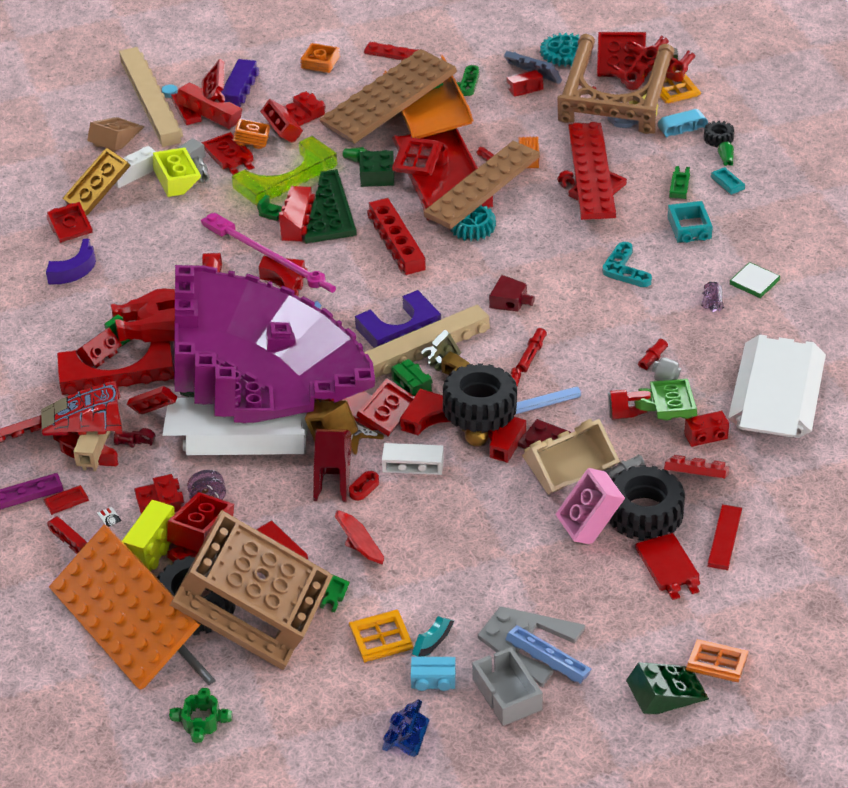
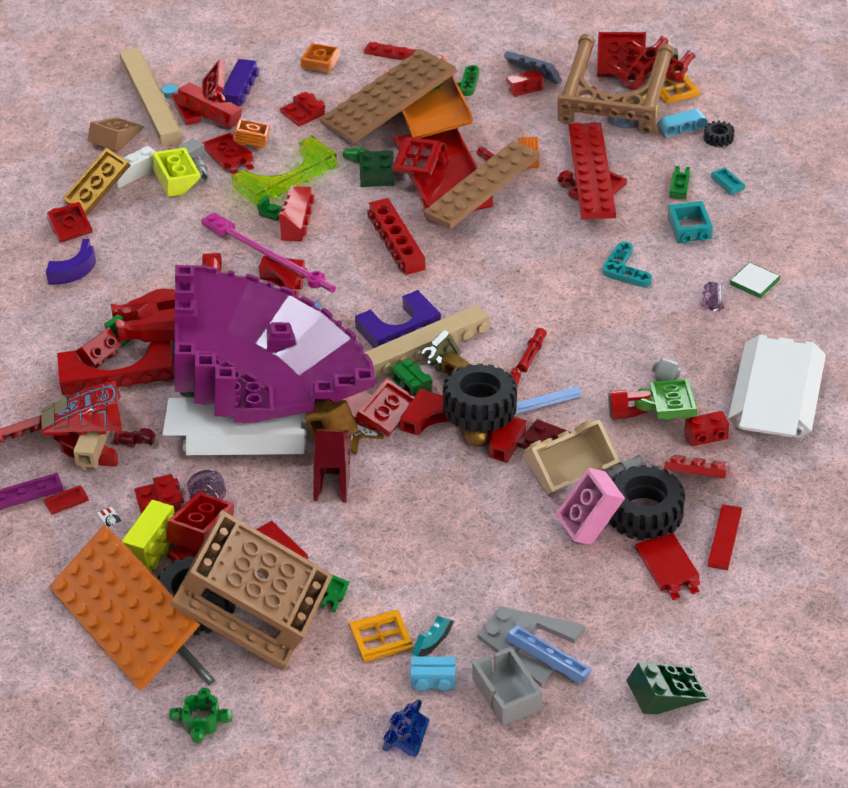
red beam [47,516,87,554] -> none
red plate [126,386,178,414] -> none
red brick [260,98,303,143] -> none
dark green wing [305,169,357,244] -> none
red shield [334,510,384,565] -> none
red beam [349,471,379,501] -> none
white brick [382,443,444,475] -> none
teal gear [450,205,496,241] -> none
dark red torso [489,275,535,312] -> none
teal gear [540,32,579,67] -> none
red pin [638,338,668,370] -> none
orange piece [686,639,749,683] -> none
green cone [717,142,734,166] -> none

